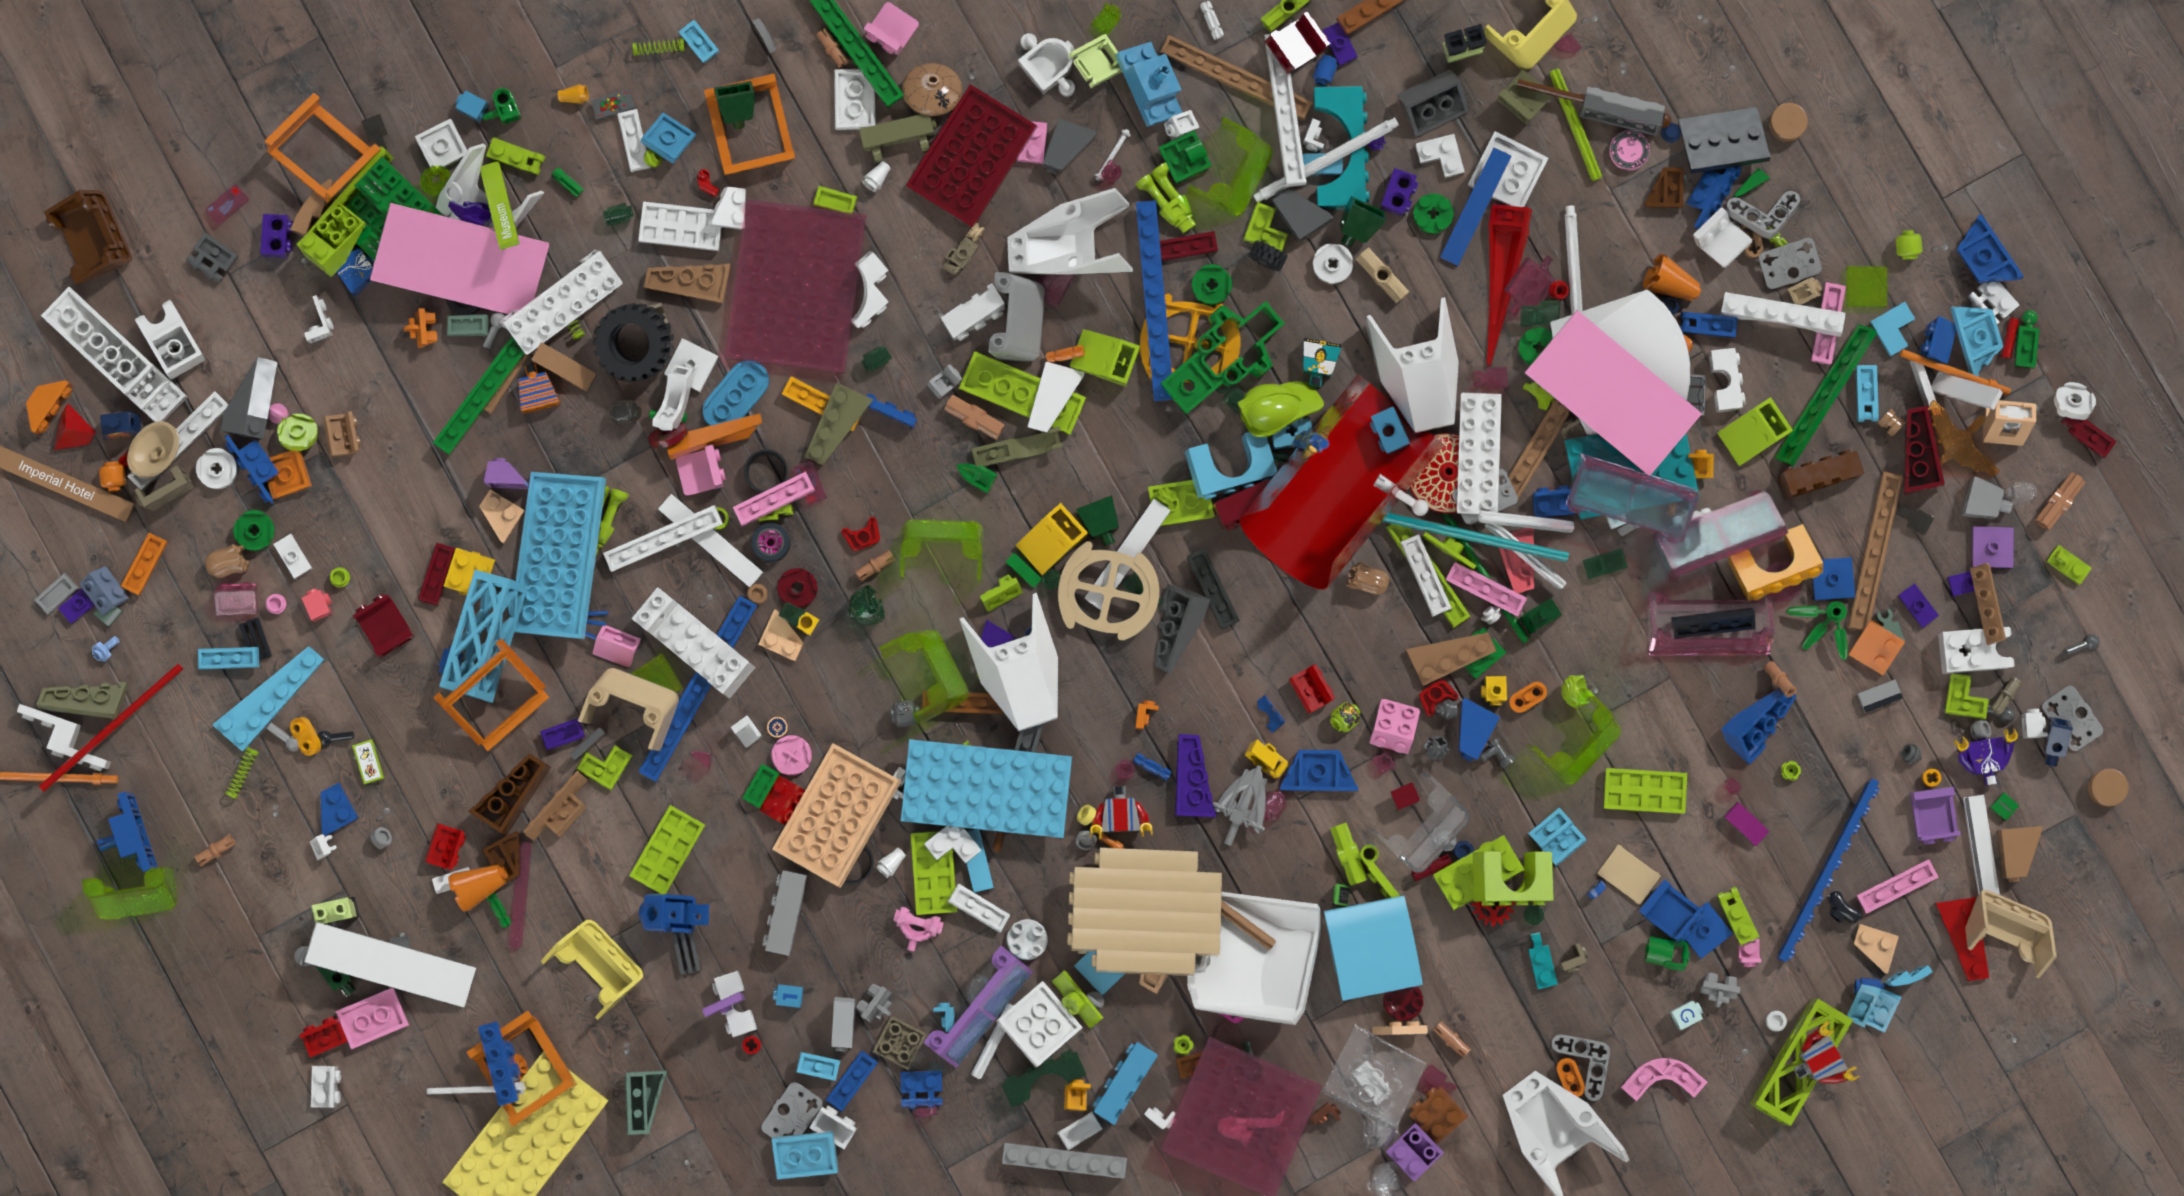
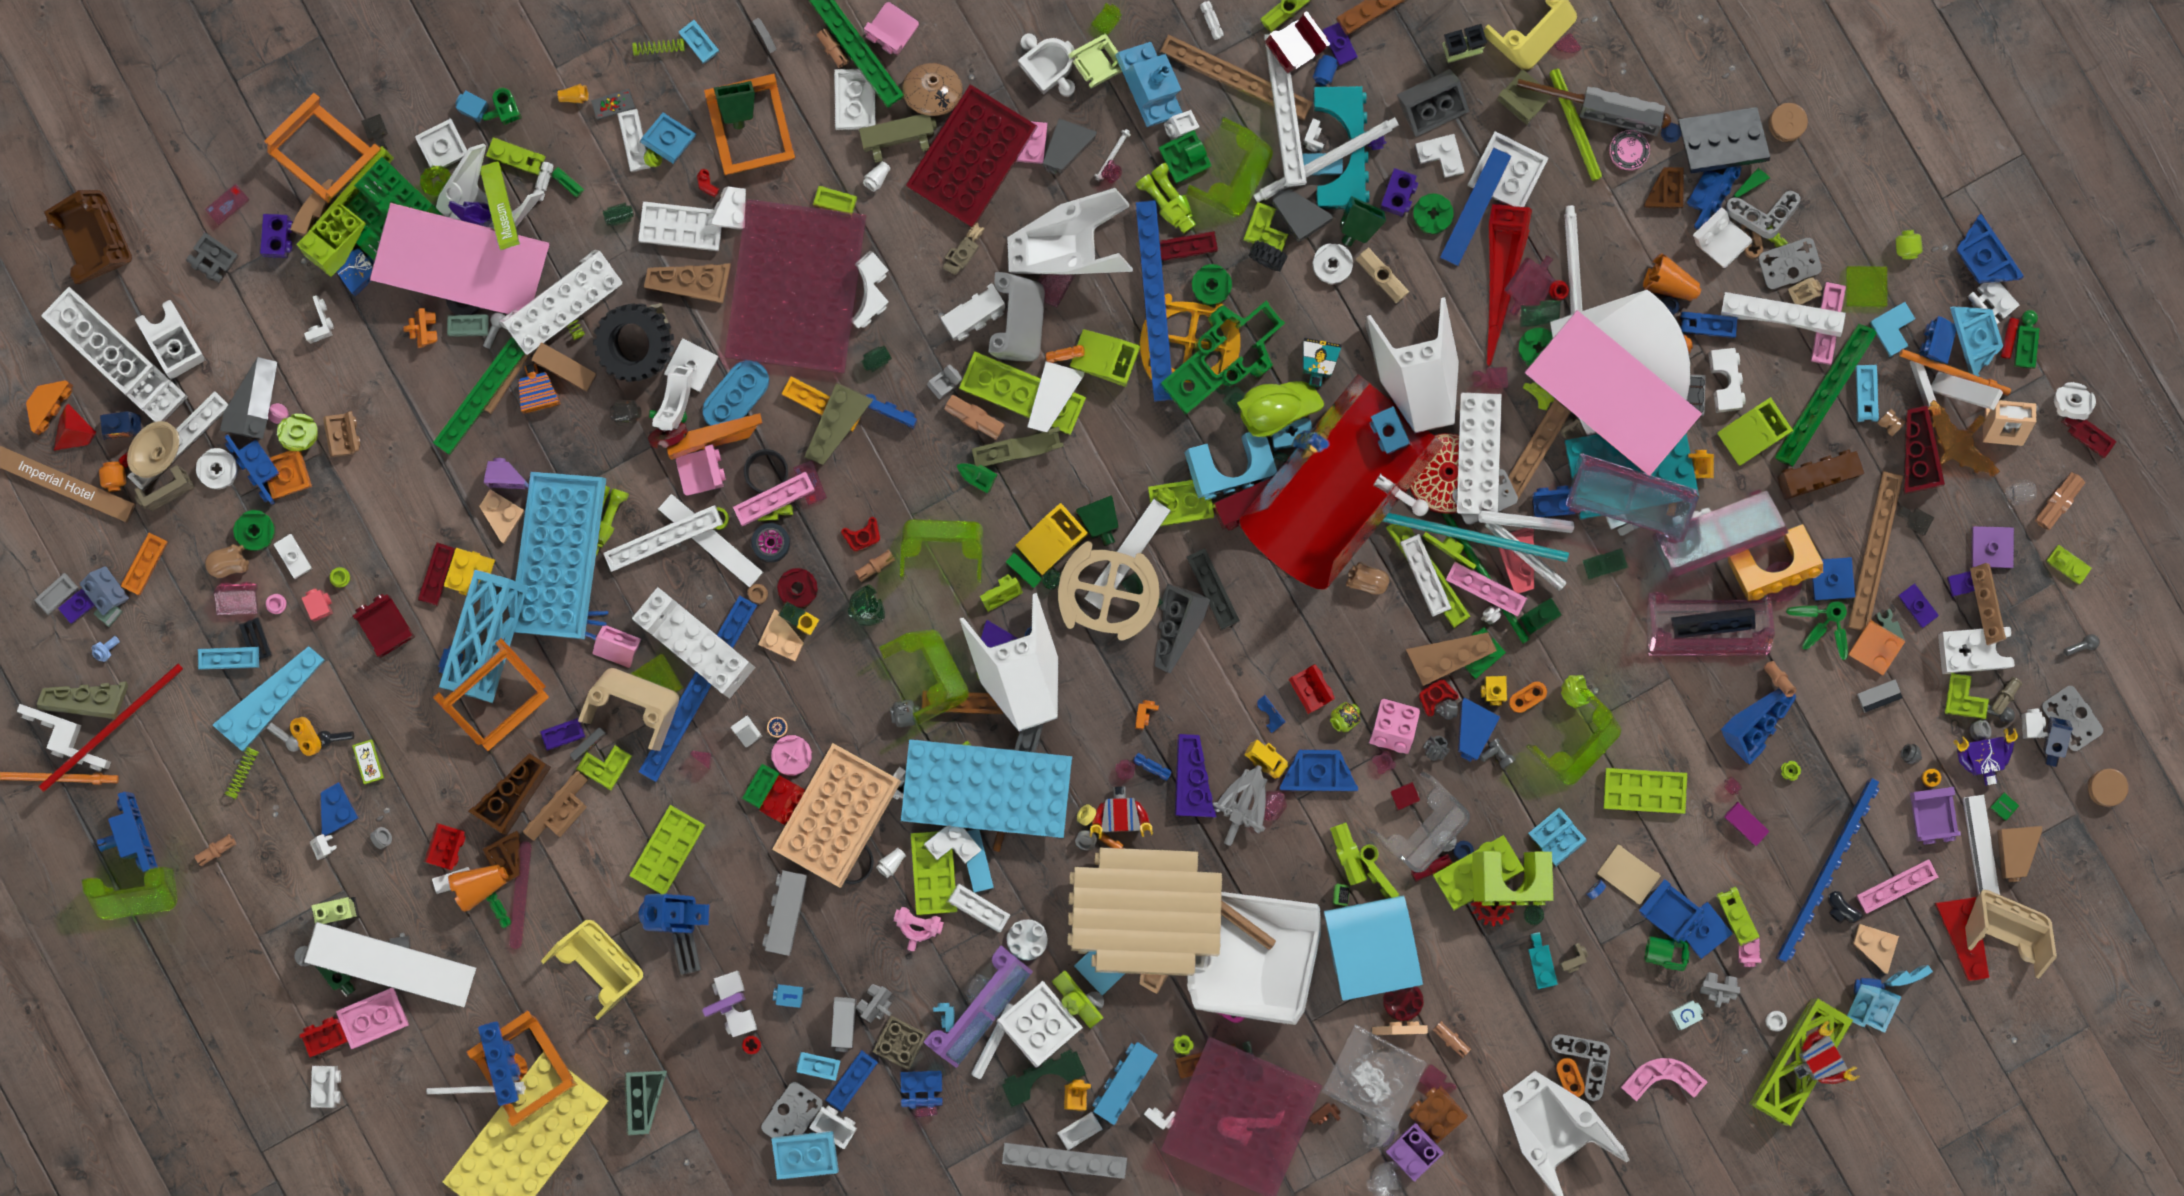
light grey torso [1961,477,2013,519] -> none
none -> white axle [533,162,553,201]

